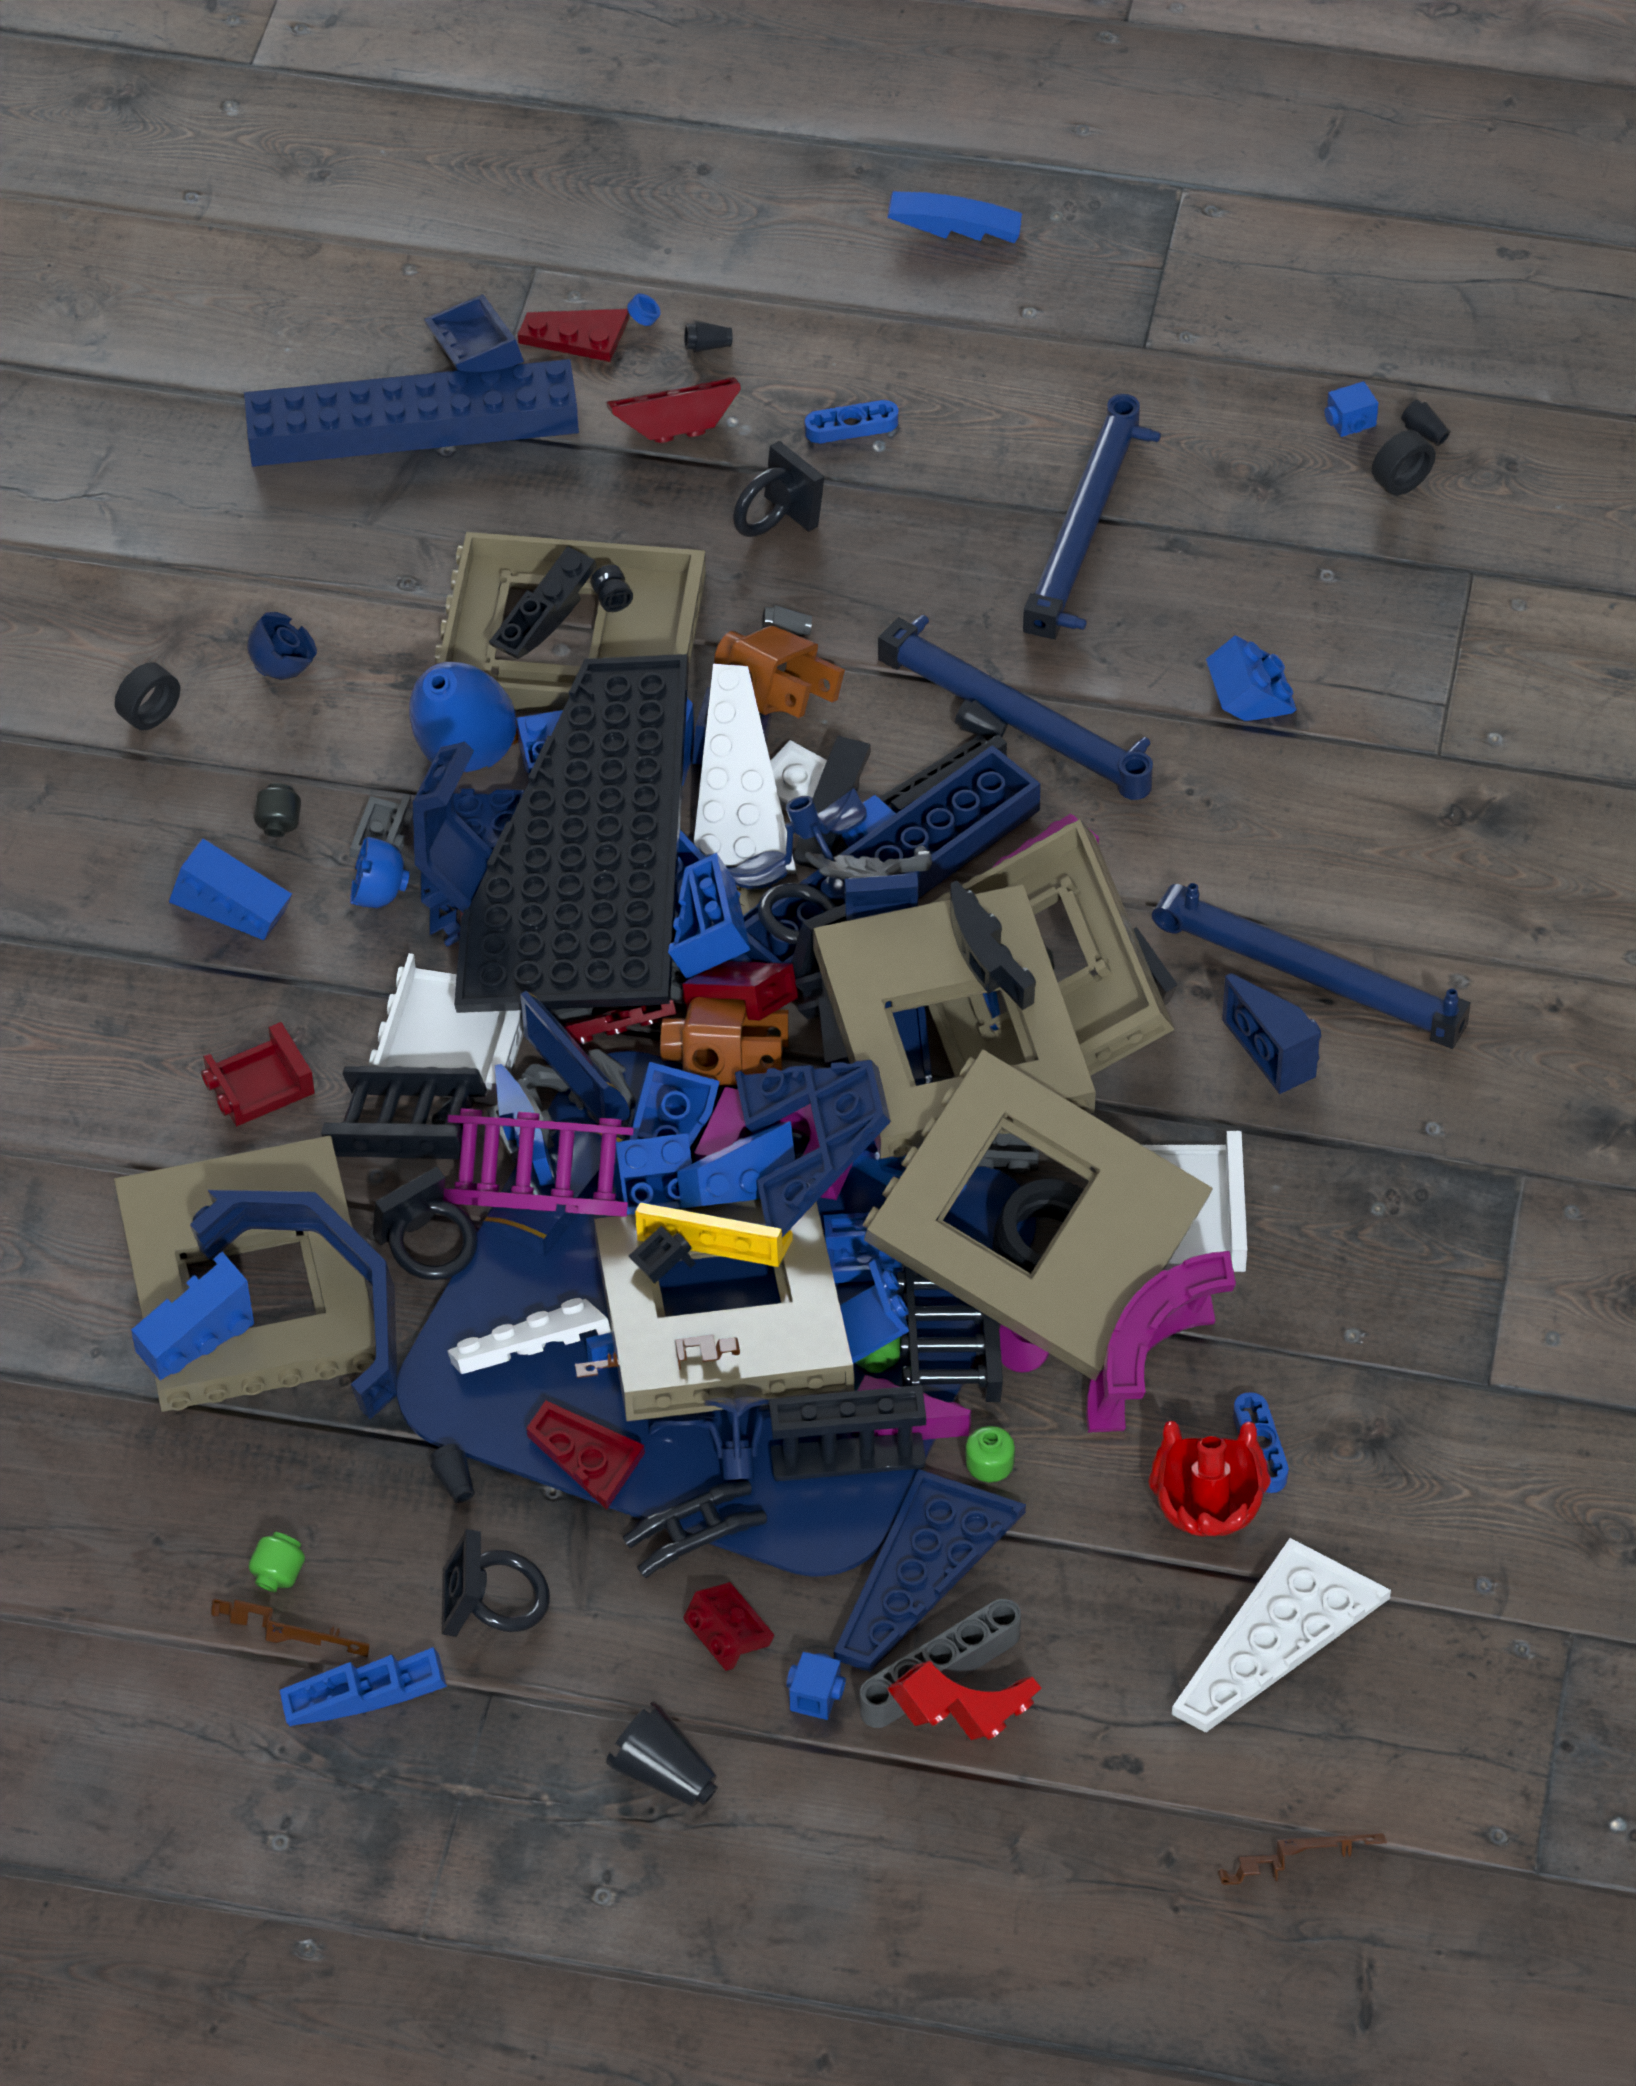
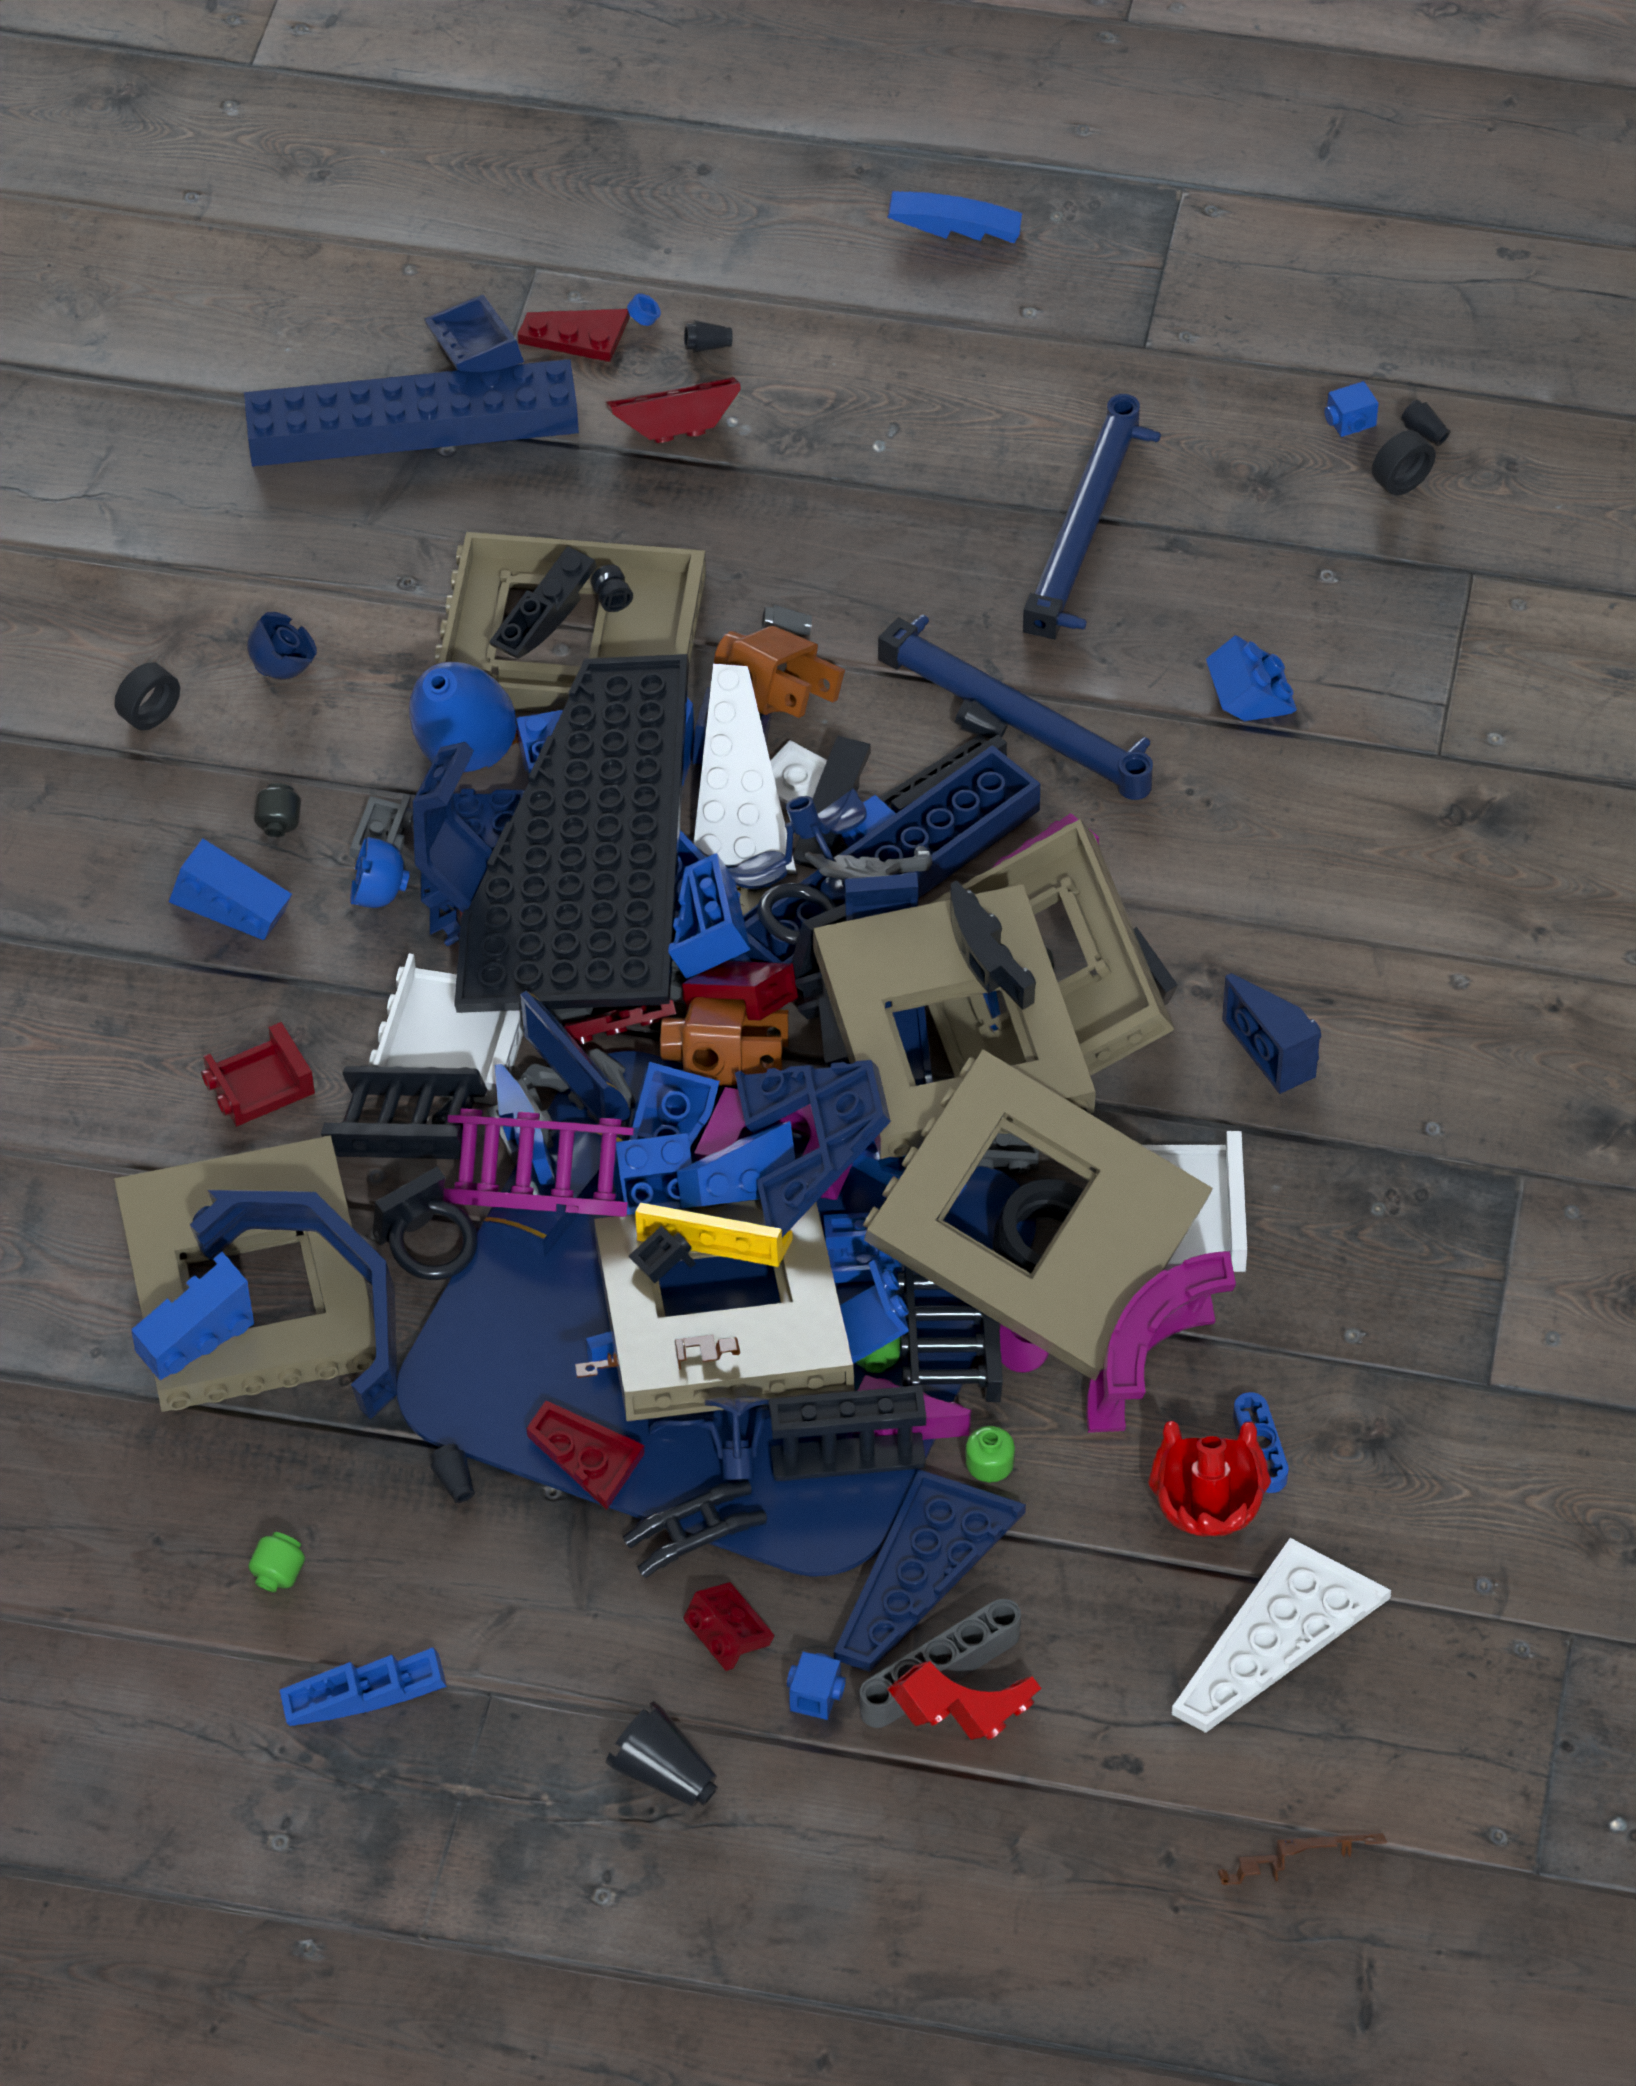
reddish brown piece [211,1599,370,1657] -> none
black tile [442,1529,550,1637] -> none
white wing [447,1298,611,1374] -> none
black tile [733,441,825,537] -> none
blue beam [805,400,898,443] -> none
dark blue piece [1151,883,1471,1049] -> none

